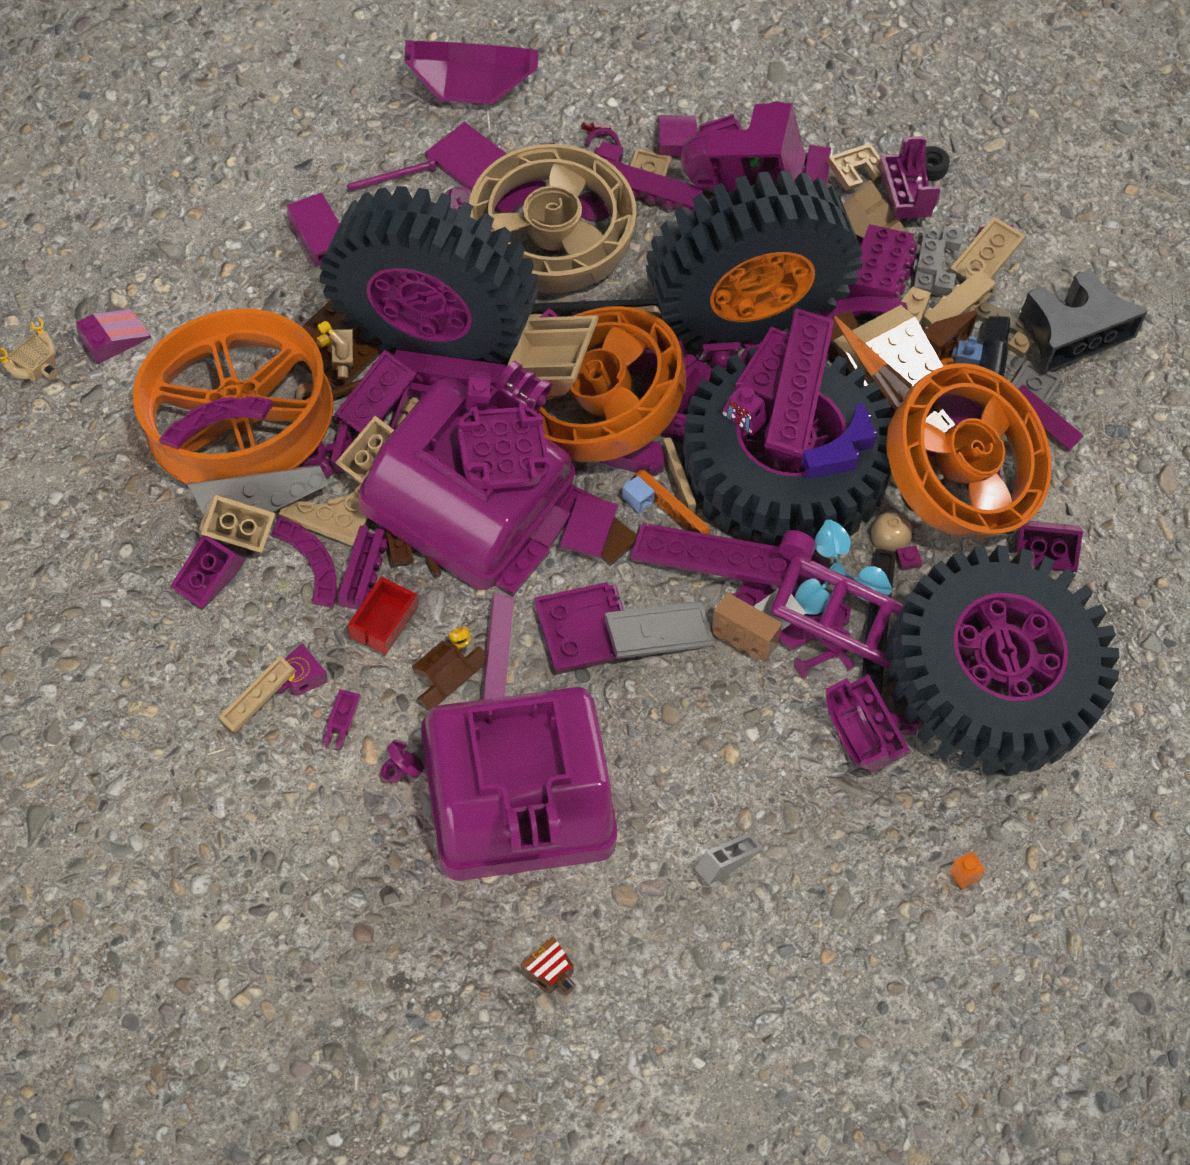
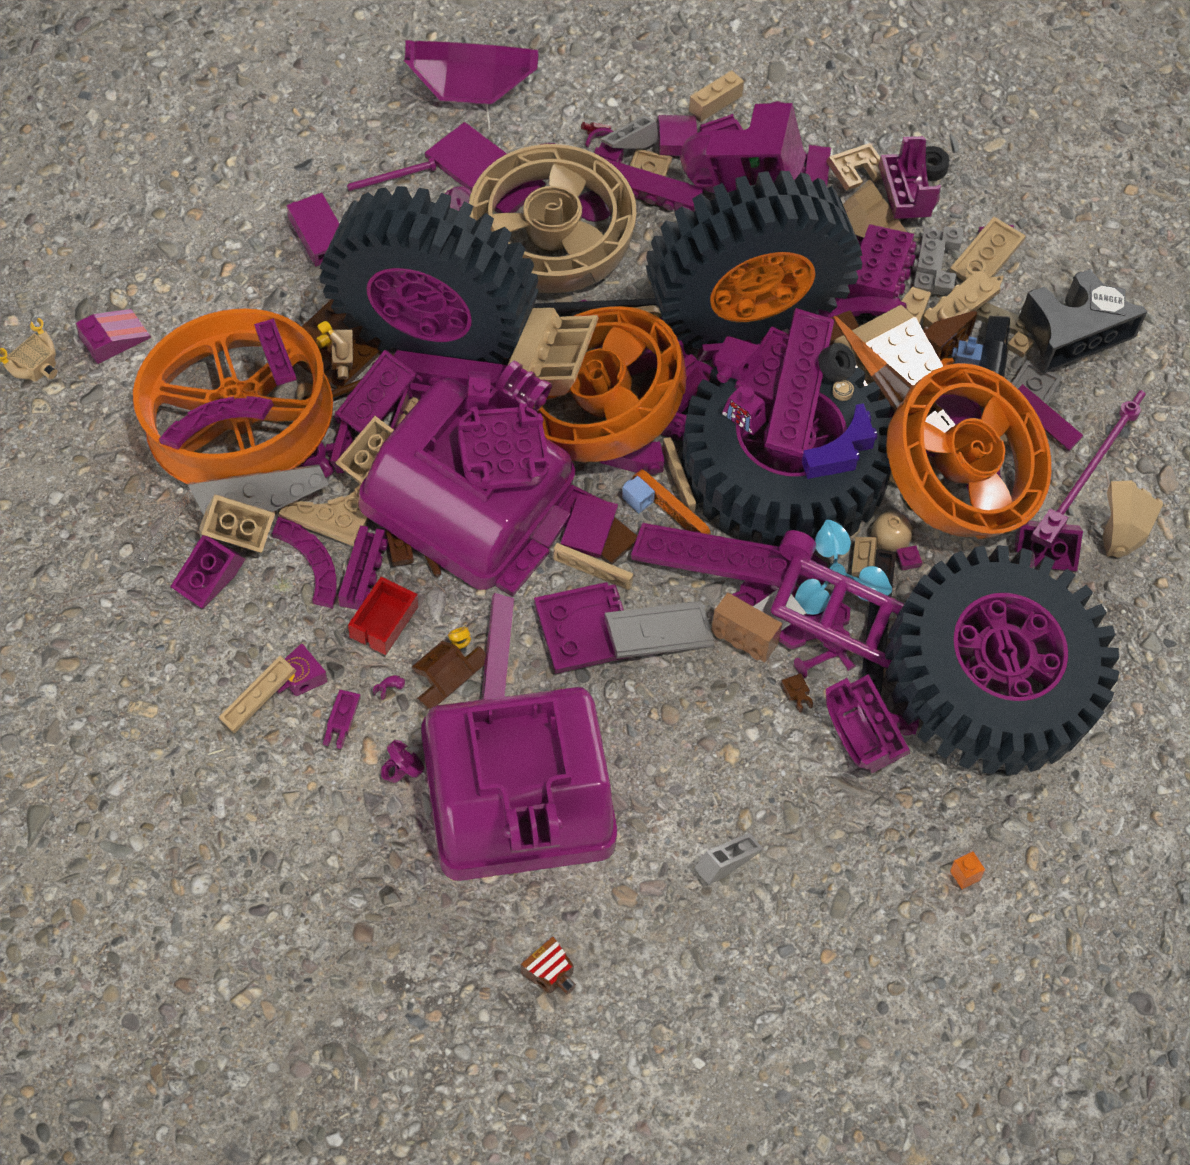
none -> magenta tile [254,319,296,386]
none -> magenta arm [373,675,405,700]
none -> tan brick [508,308,562,378]
none -> tan tile [553,543,633,590]
none -> light grey slope [601,115,659,149]
none -> tan brick [689,70,744,122]
none -> magenta torso [715,336,764,383]
none -> reddish brown plate [781,673,813,713]
none -> black tyre [818,343,856,382]
none -> tan tile [832,380,854,401]
none -> tan plate [852,537,877,577]
none -> tan plate [939,275,1004,320]
none -> magenta bar [1031,390,1146,548]
none -> sticker [1091,283,1126,315]
none -> tan brick [1102,480,1163,557]

